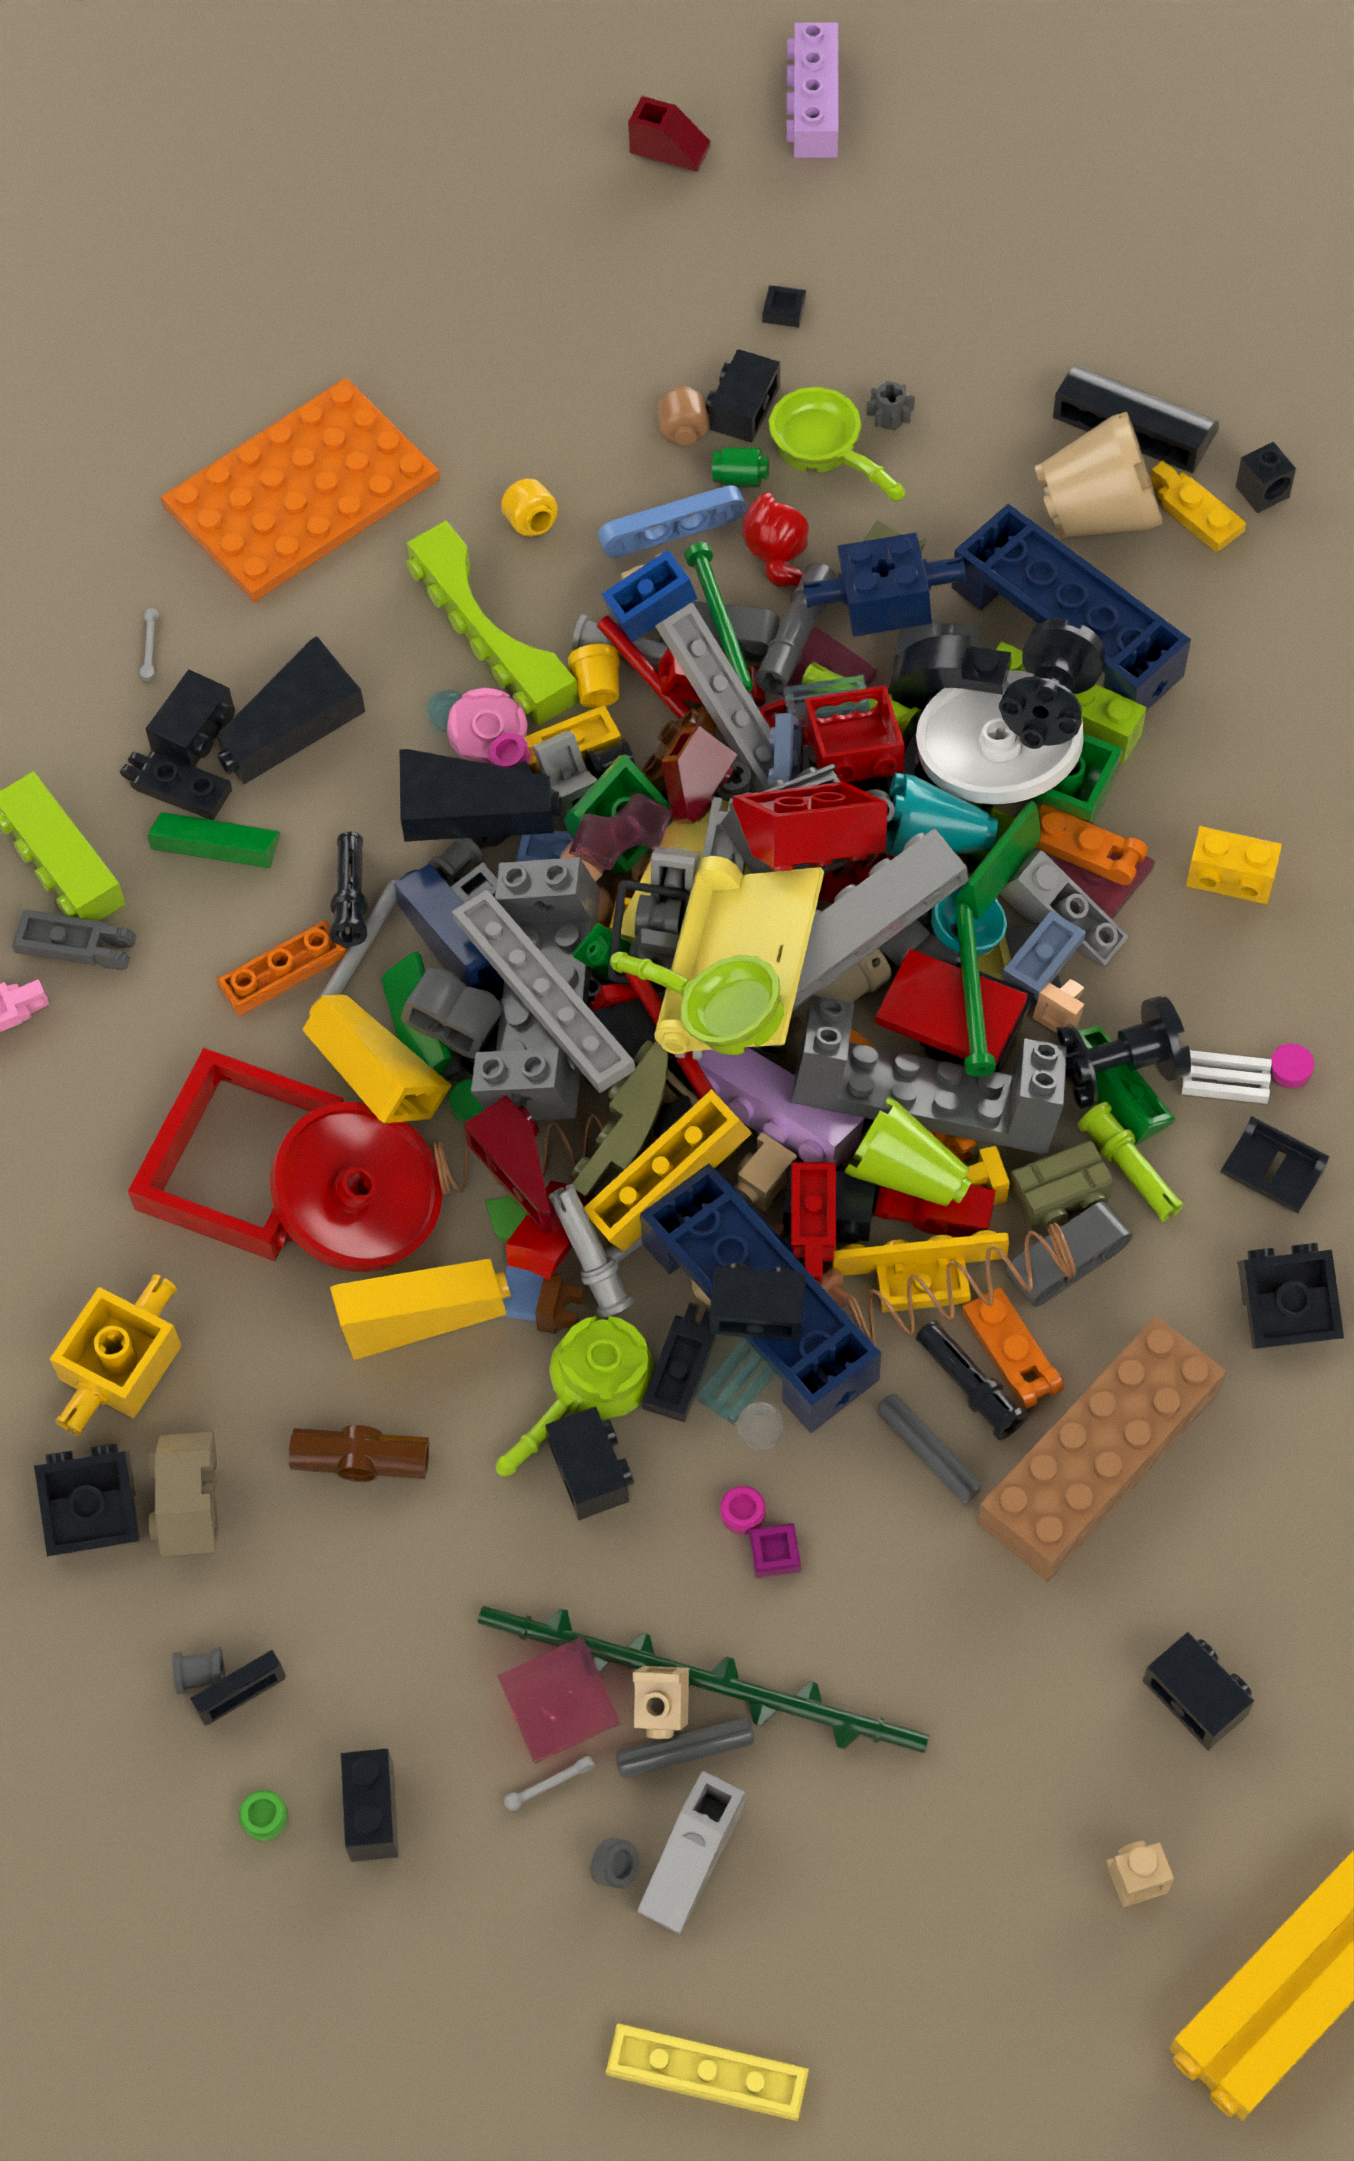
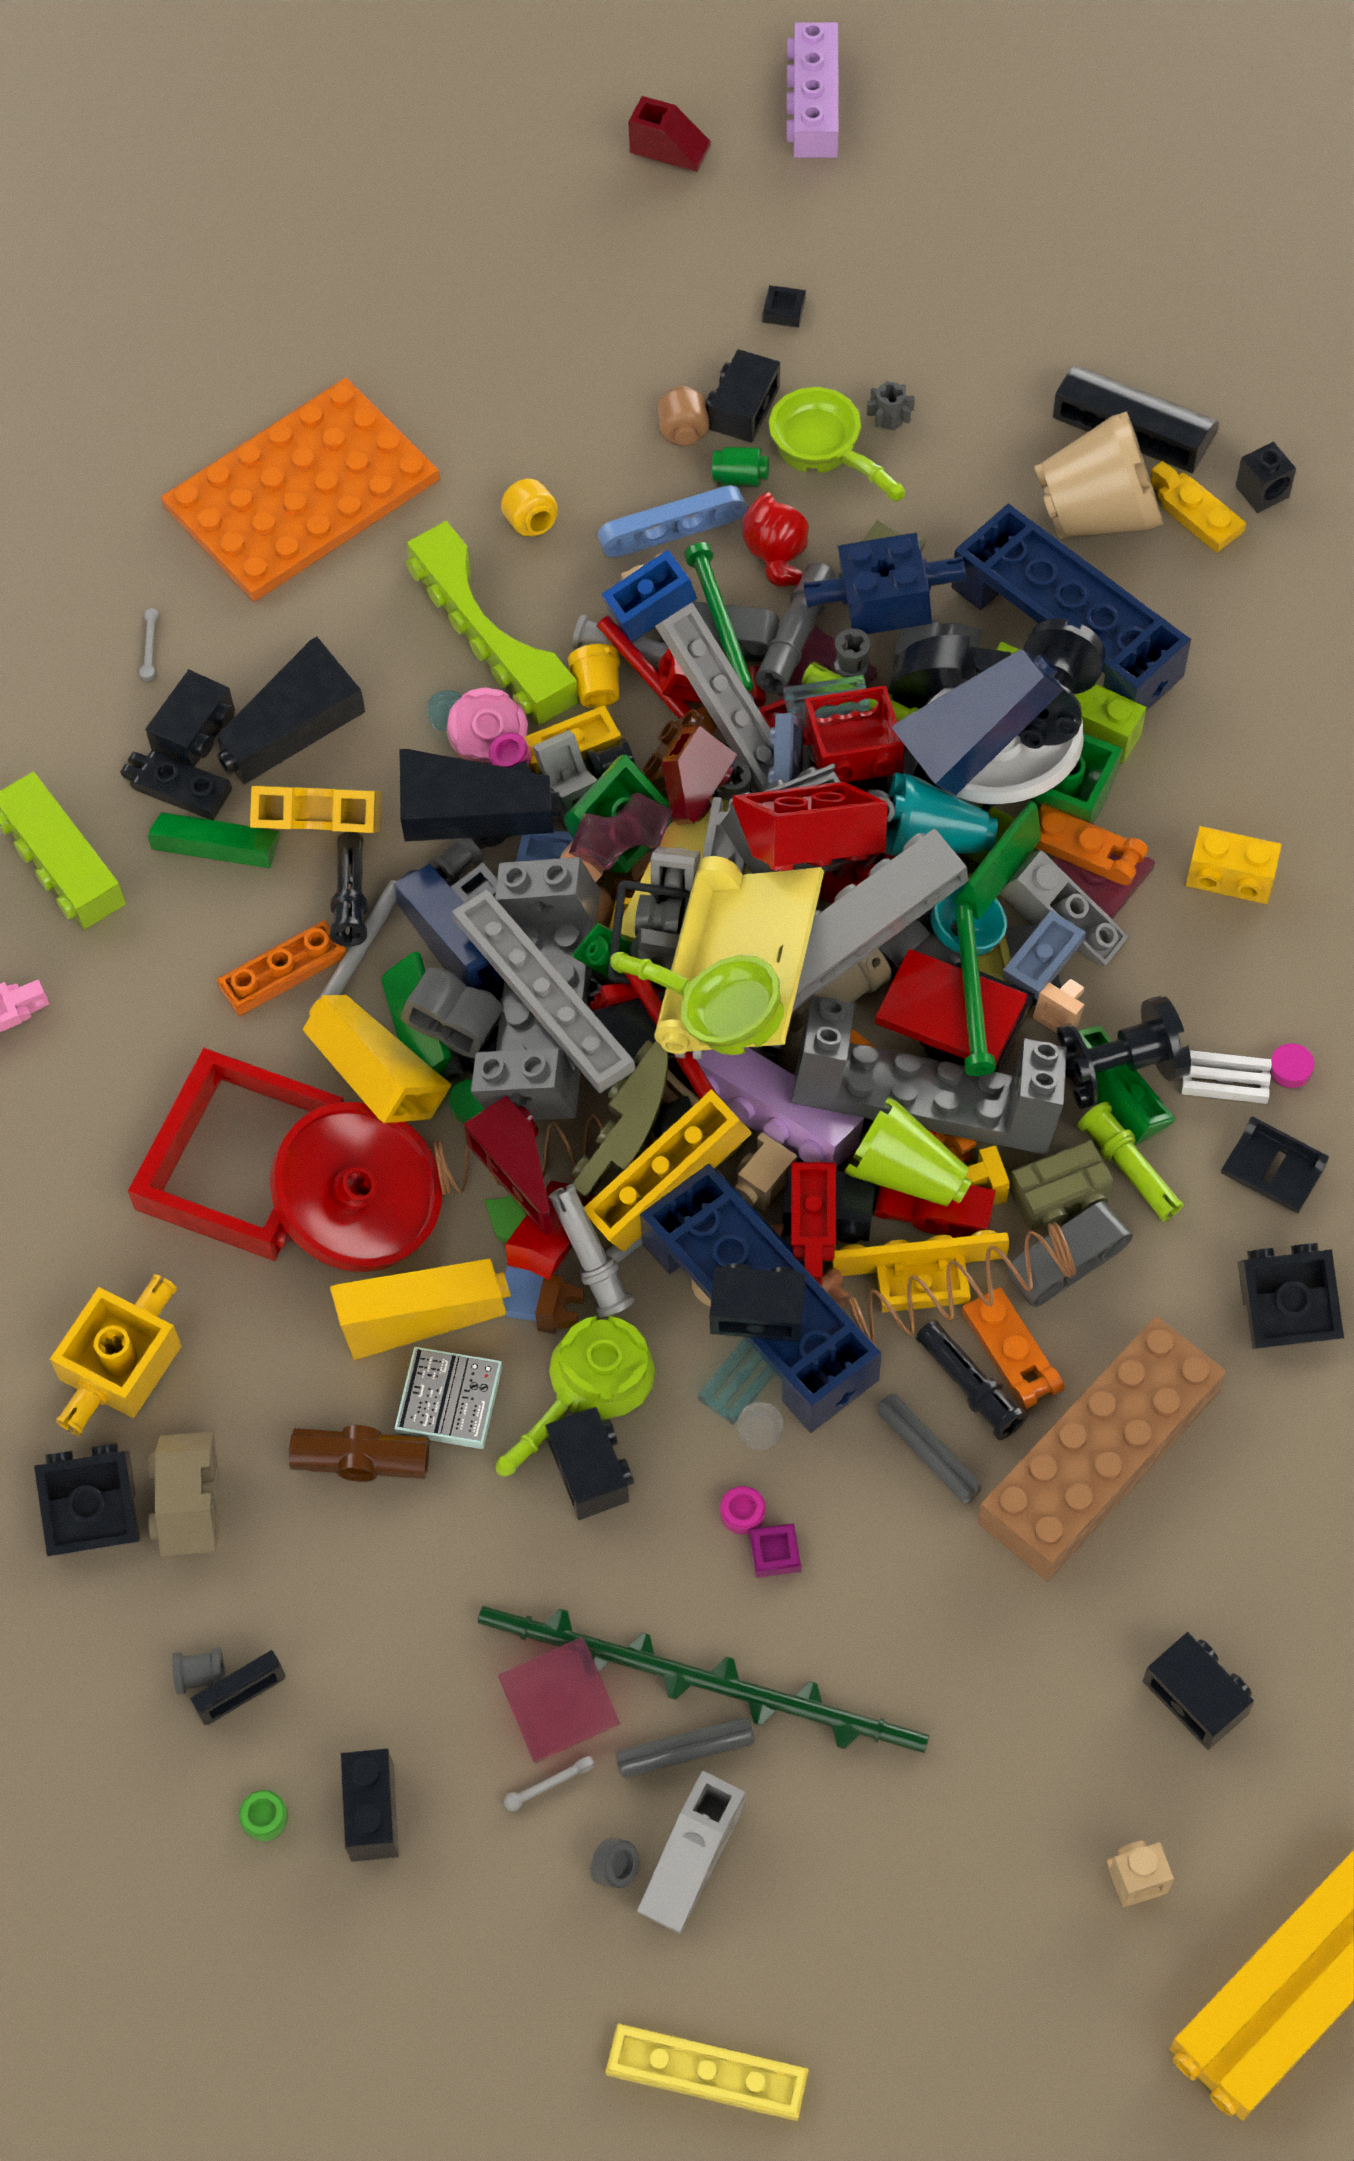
dark grey hinge [12,910,137,970] -> none
tan brick [633,1666,689,1739] -> none
black hinge [642,1302,717,1422] -> none
none -> yellow arch [250,786,382,833]
none -> light grey tile [394,1347,502,1449]
none -> dark grey bush [834,628,871,681]
none -> slope [892,649,1064,796]

